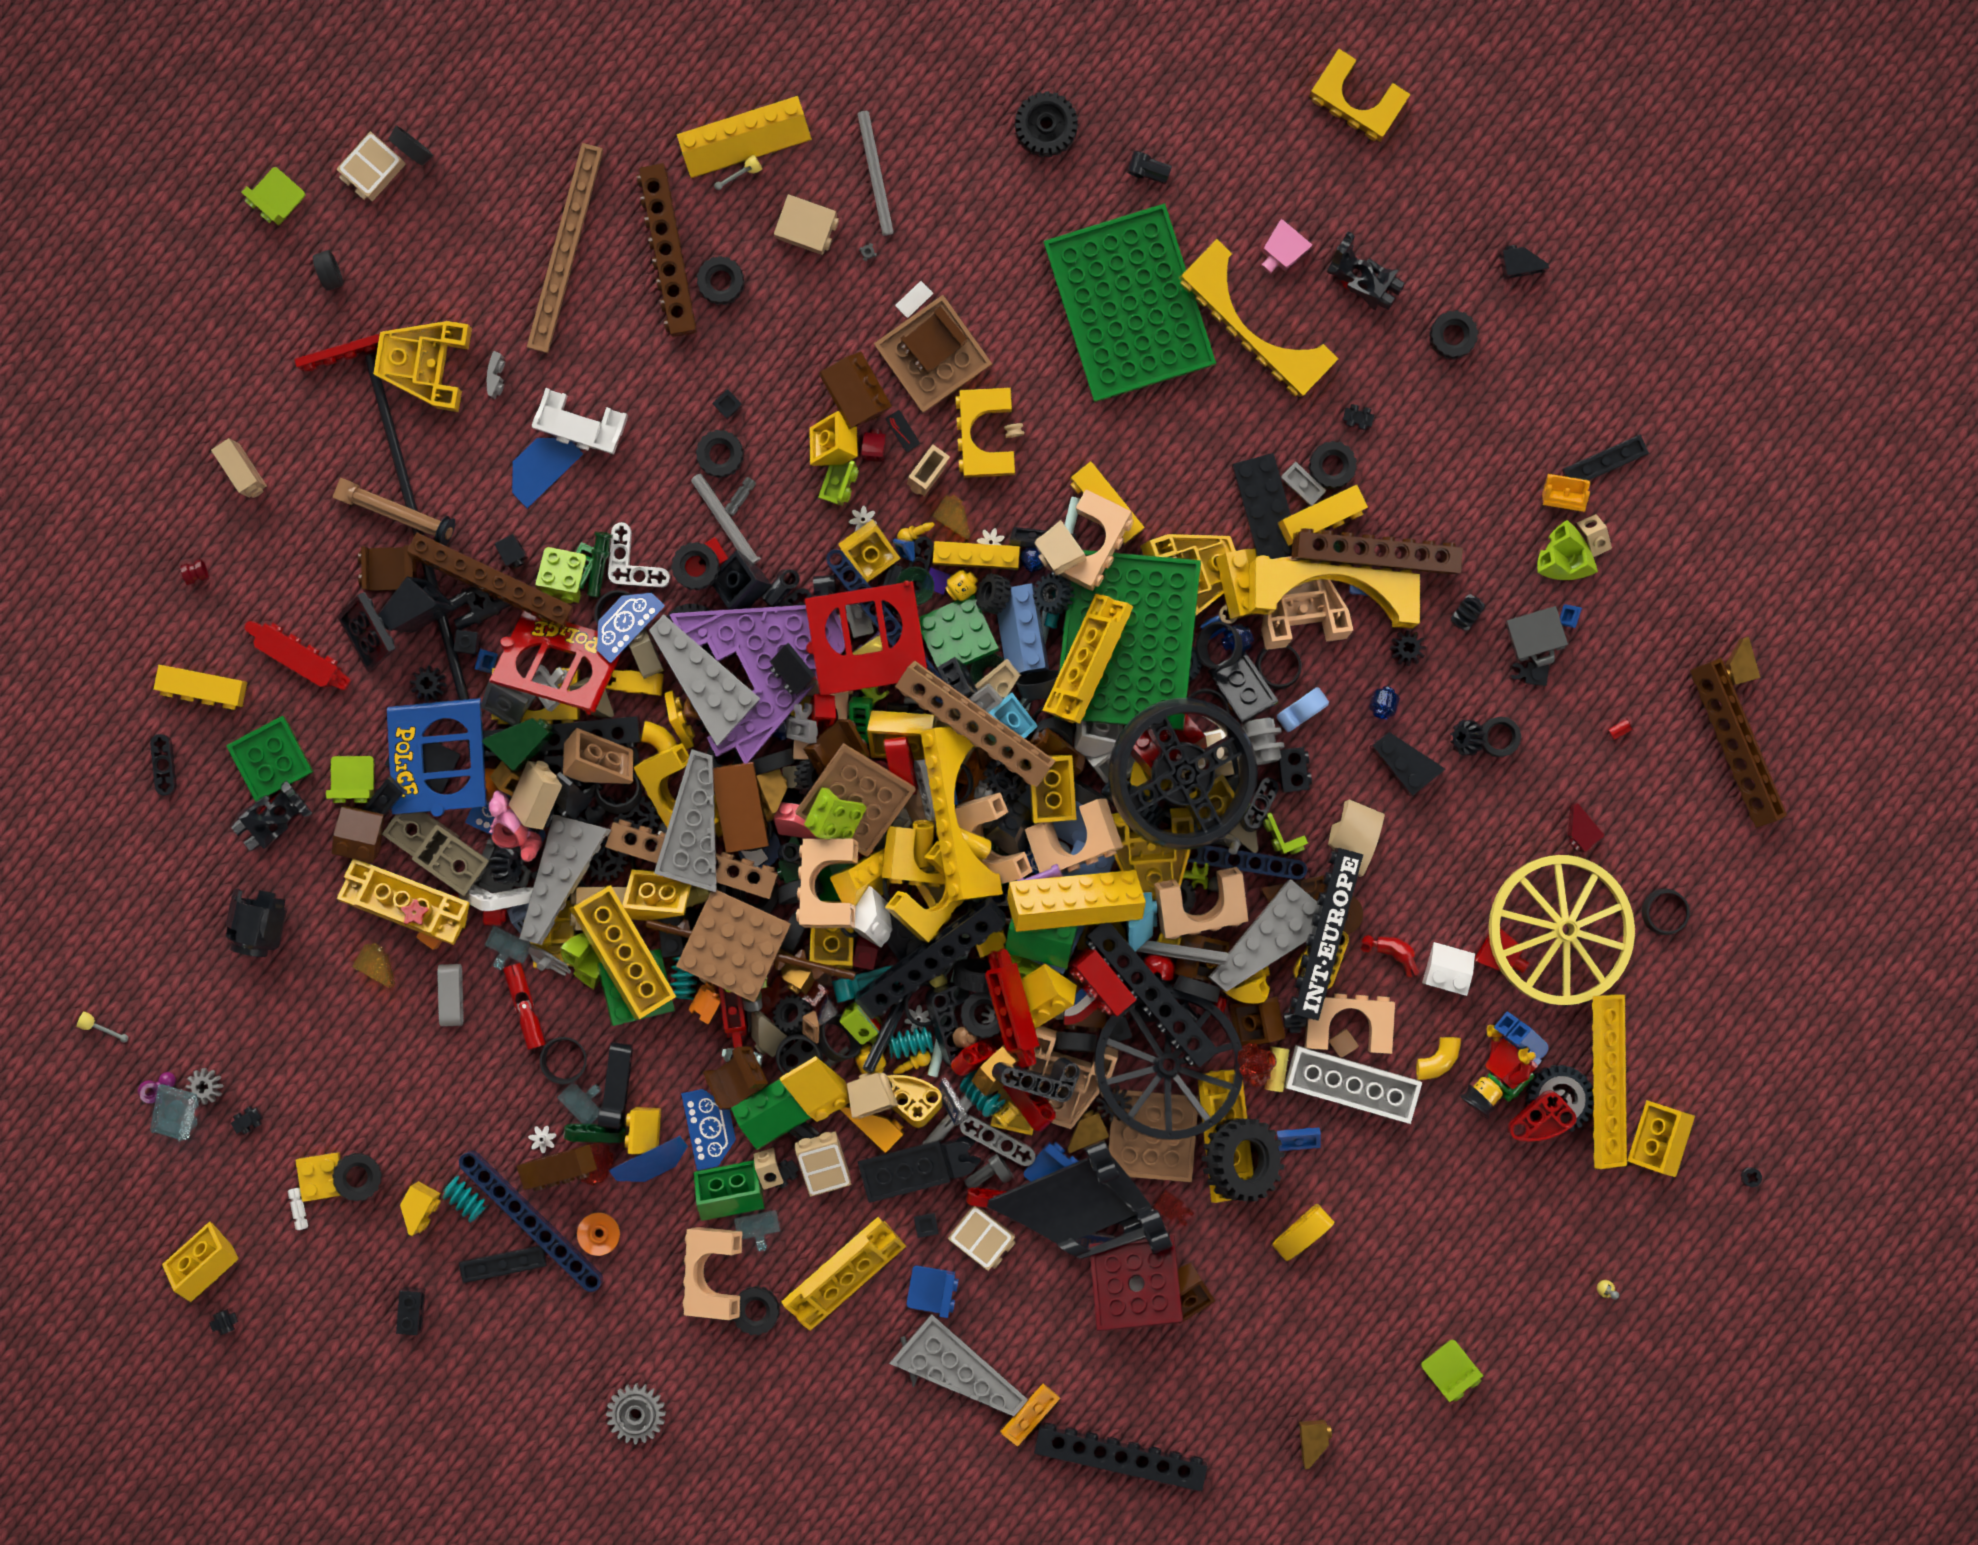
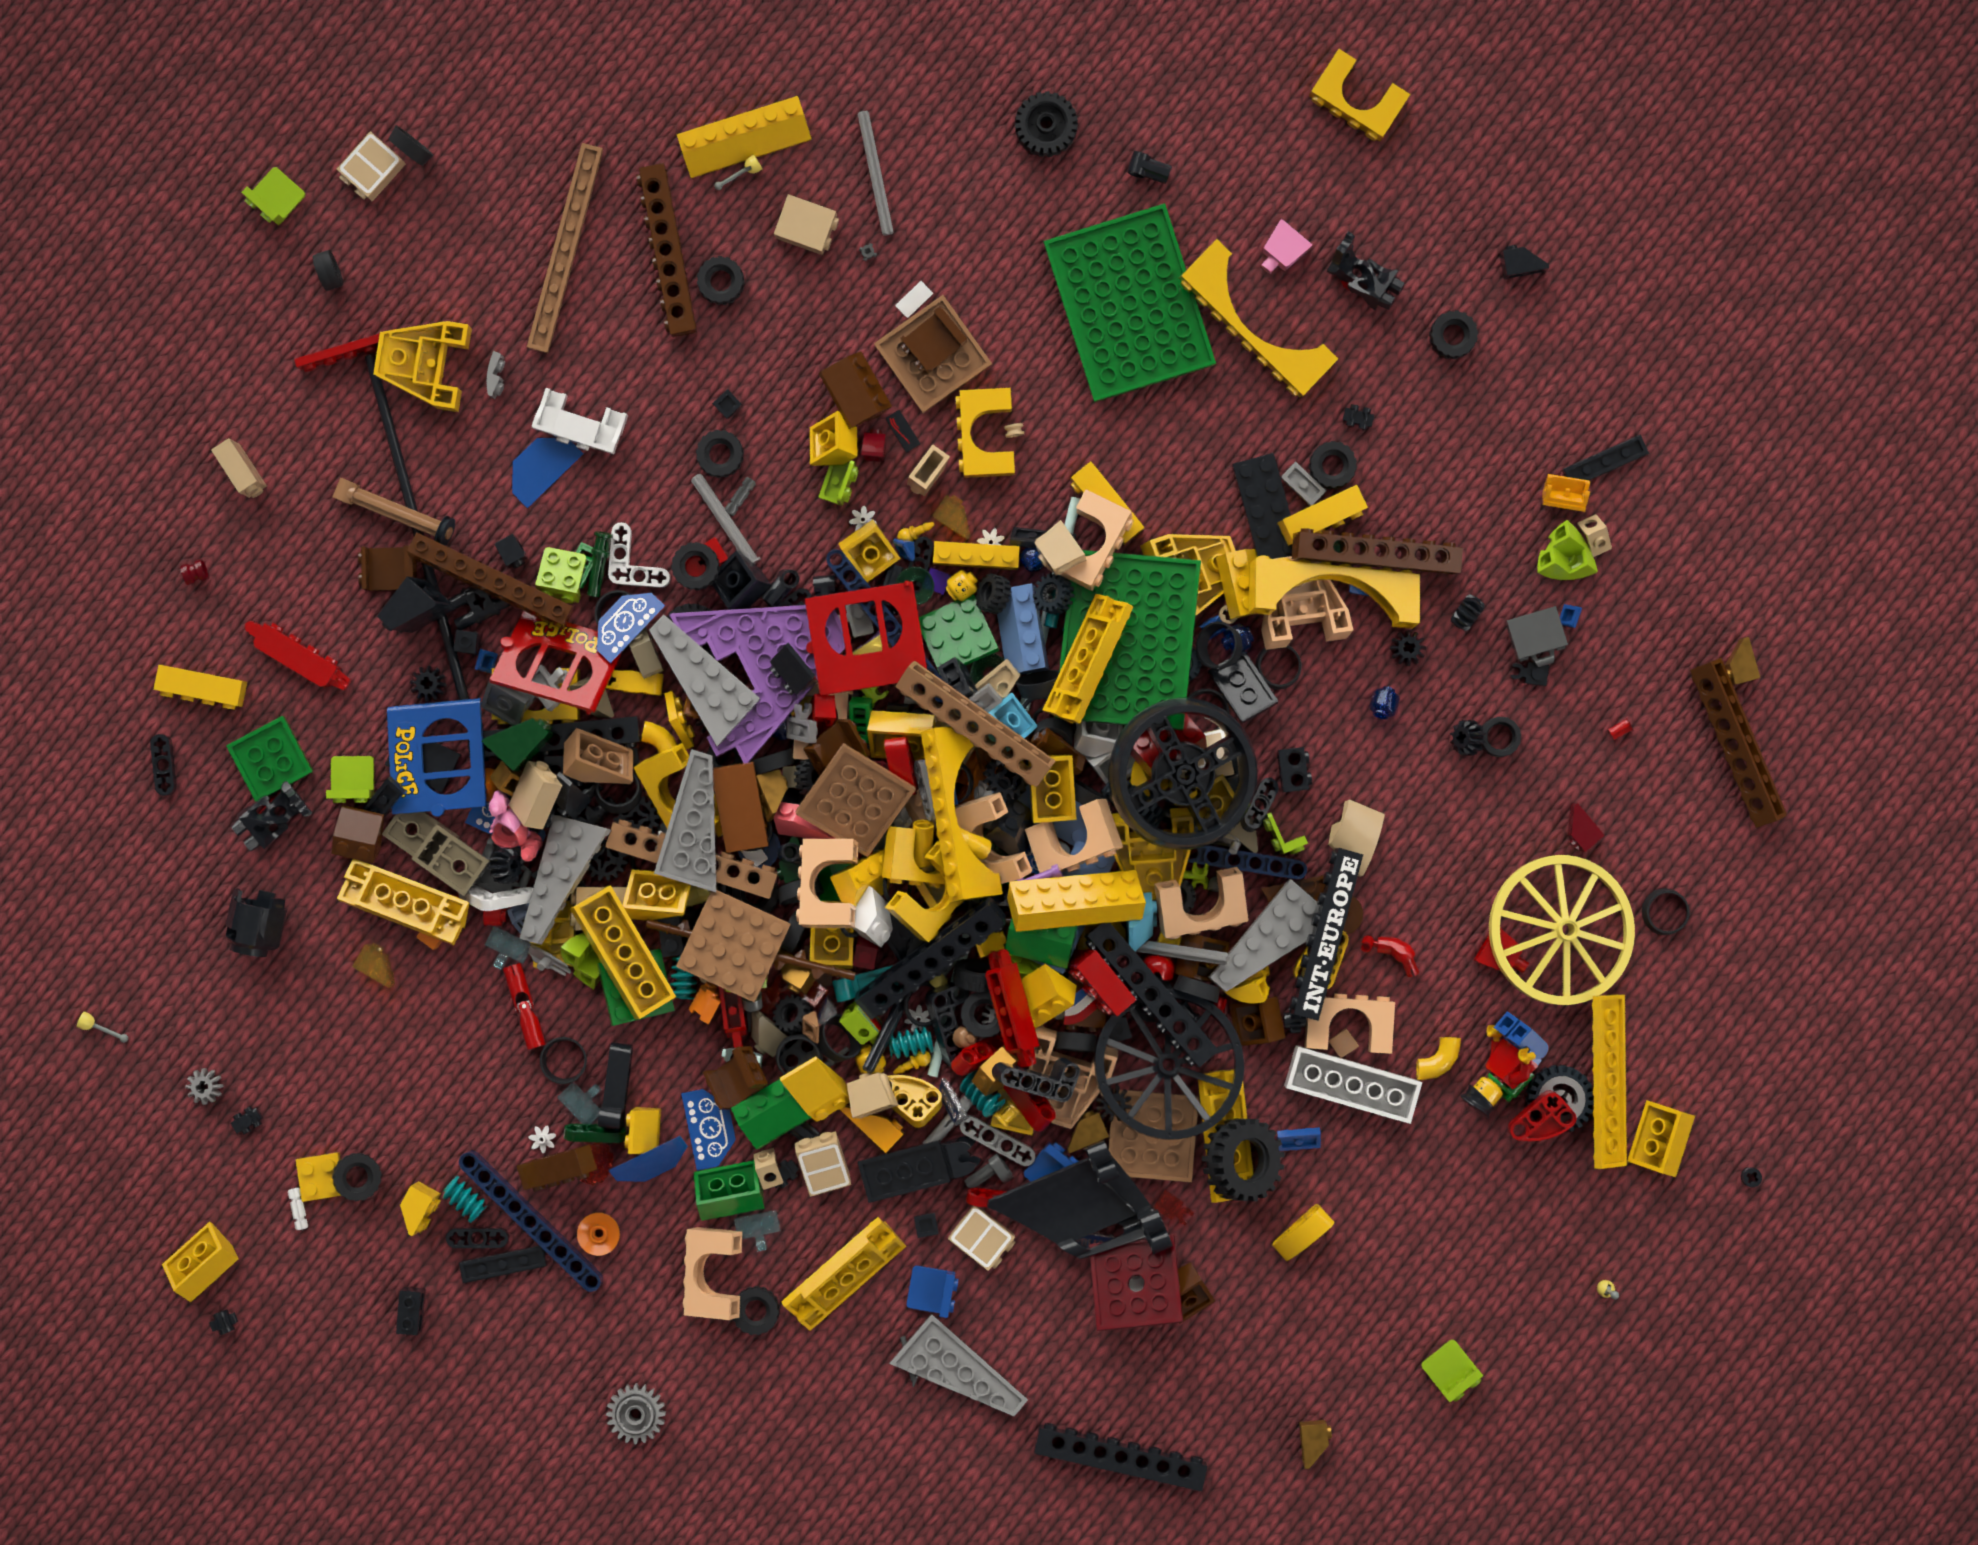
magenta plate [138,1072,176,1103] -> none
clear light blue slope [150,1084,198,1141] -> none
black plate [337,592,396,672] -> none
plate [401,899,429,925] -> none
light grey beam [438,964,464,1026] -> none
lime bracket [804,787,866,840] -> none
light orange plate [1001,1383,1060,1447] -> none
clear red plant [1237,1043,1277,1087] -> none
light grey piece [1242,718,1284,765] -> none
light yellow axle [1264,1047,1289,1092] -> none
light blue animal [1276,687,1329,732] -> none
black wedge [1370,732,1446,796] -> none
white slope [1422,942,1475,996] -> none
none -> black beam [446,1227,510,1248]

